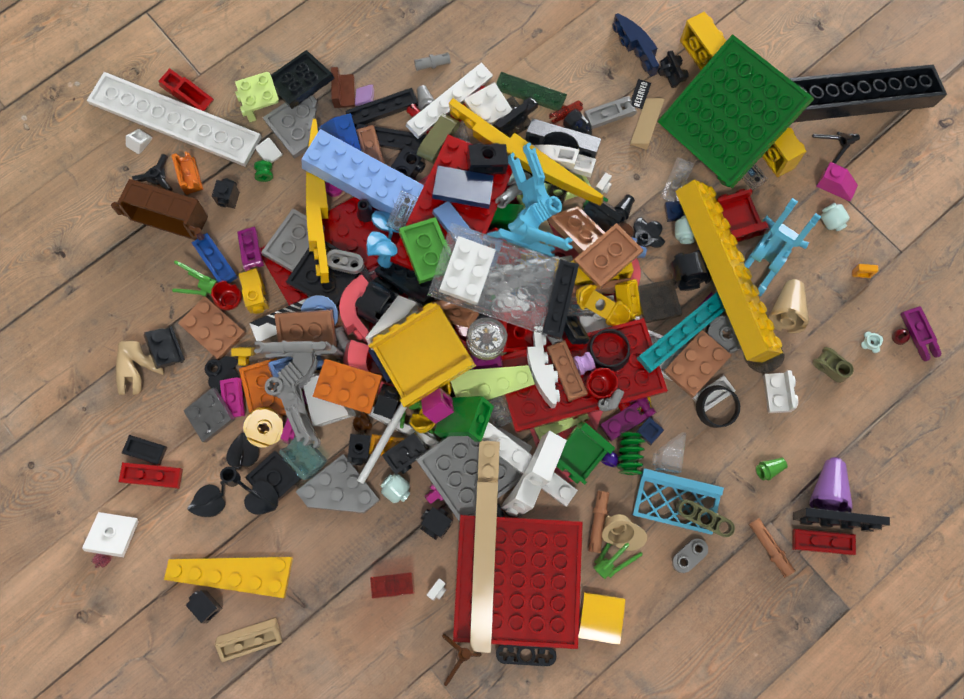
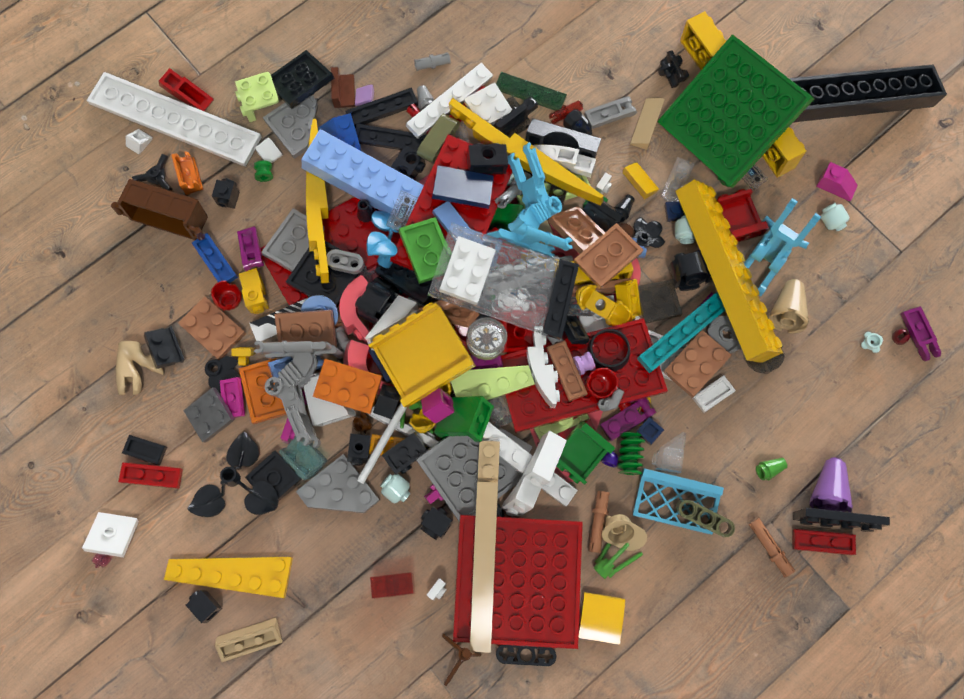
bright green plant [172,260,217,297] -> none
yellow plate [243,407,284,448] -> none
dark pink tile [325,182,343,197] -> none
nougat tile [356,125,385,164] -> none
dark blue slope [612,13,659,77] -> none
black sticker [631,79,651,109] -> none
light grey plate [672,539,708,573] -> none
black tyre [696,385,741,428] -> none
white bracket [763,370,798,413] -> none
black plant [812,132,860,164] -> none
olive piece [812,347,854,383] -> none
light orange tile [852,264,878,278] -> none
none -> yellow slope [623,163,659,200]

